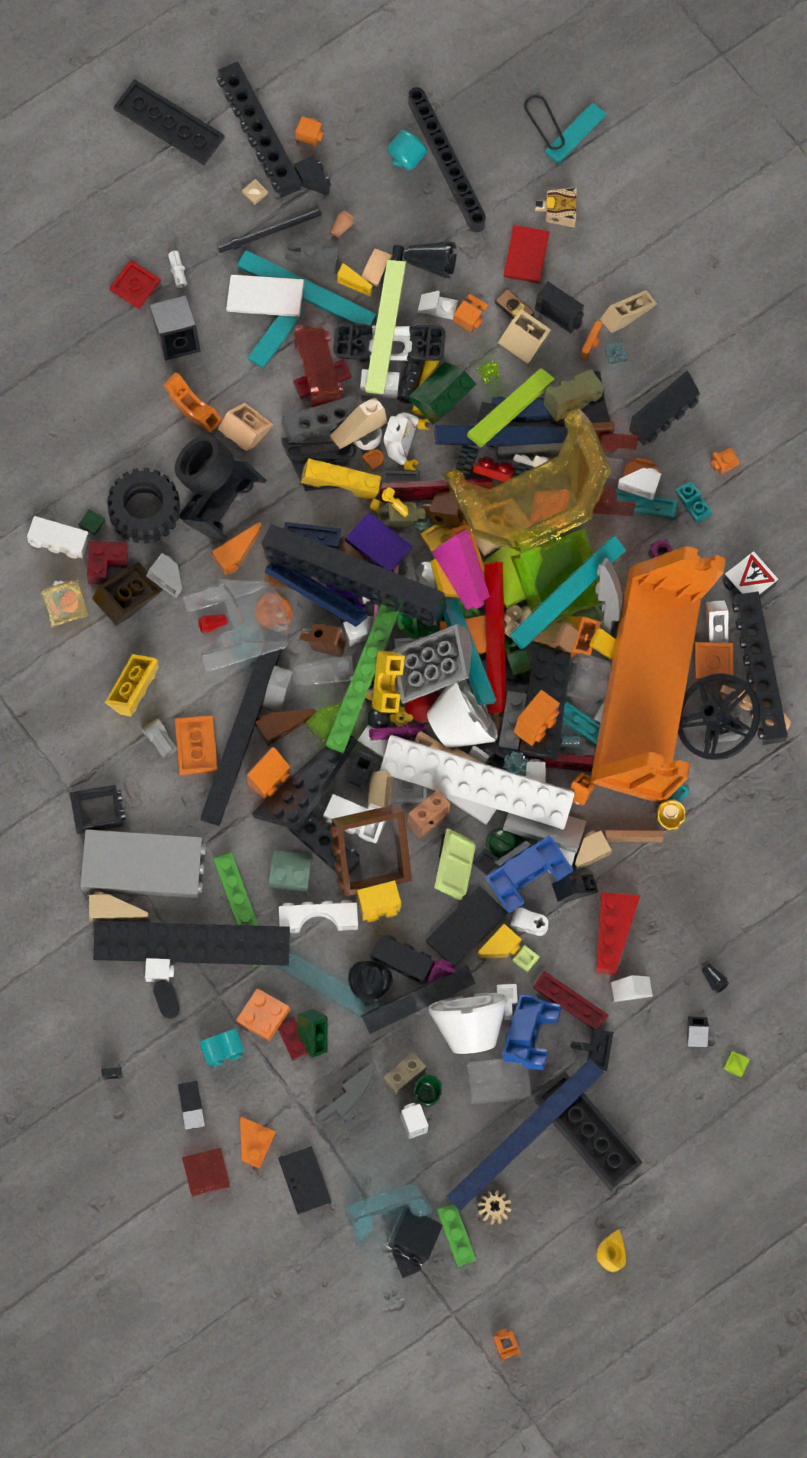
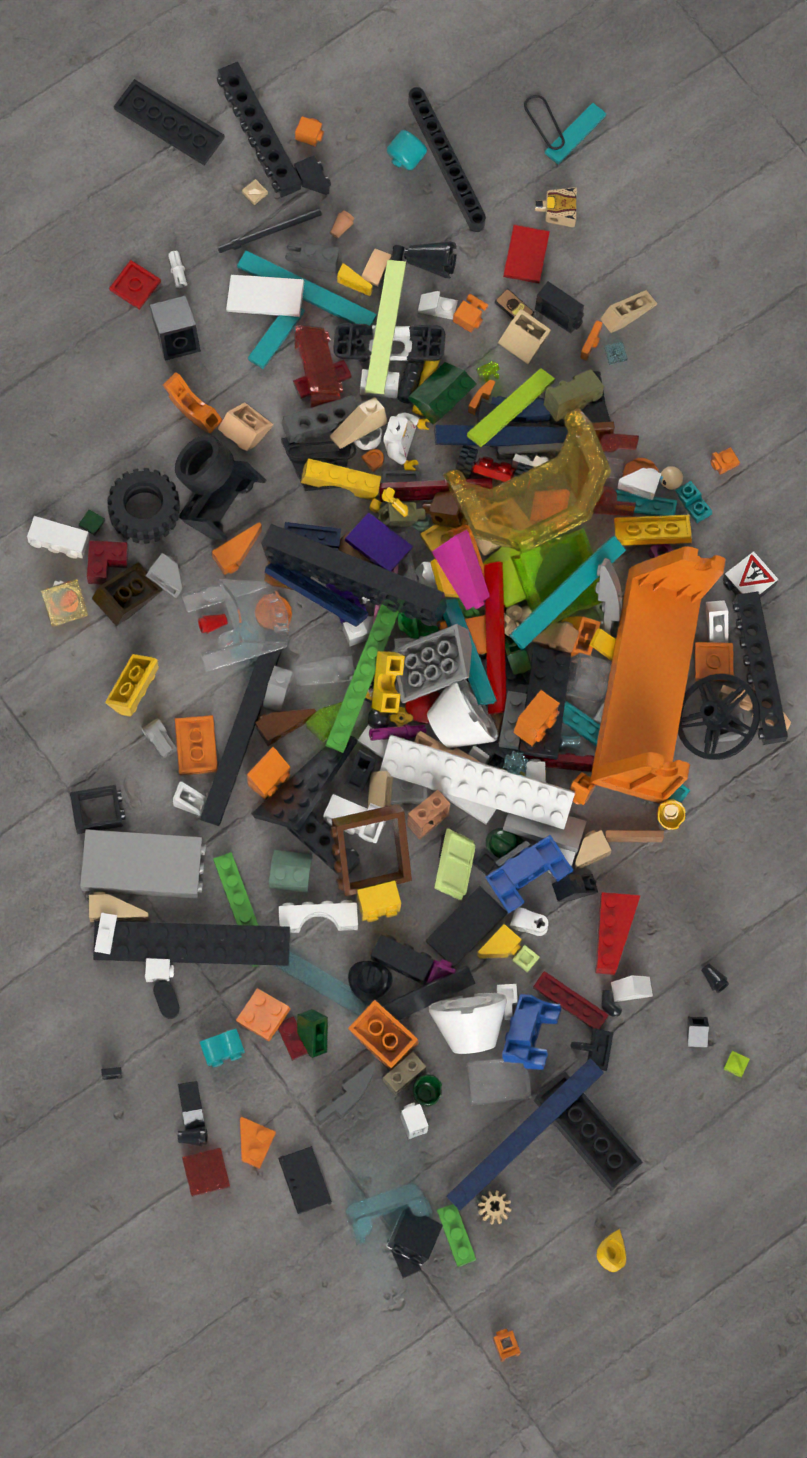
reddish brown torso [300,624,347,658] -> none
black slope [629,371,700,446] -> none
none -> white piece [95,913,117,954]
none -> white slope [173,782,207,816]
none -> black cone [178,1127,208,1147]
none -> orange slope [348,1000,419,1071]
none -> orange slope [468,380,496,415]
none -> black arm [602,990,622,1017]
none -> yellow tile [614,515,692,545]
none -> tan piece [660,466,683,490]

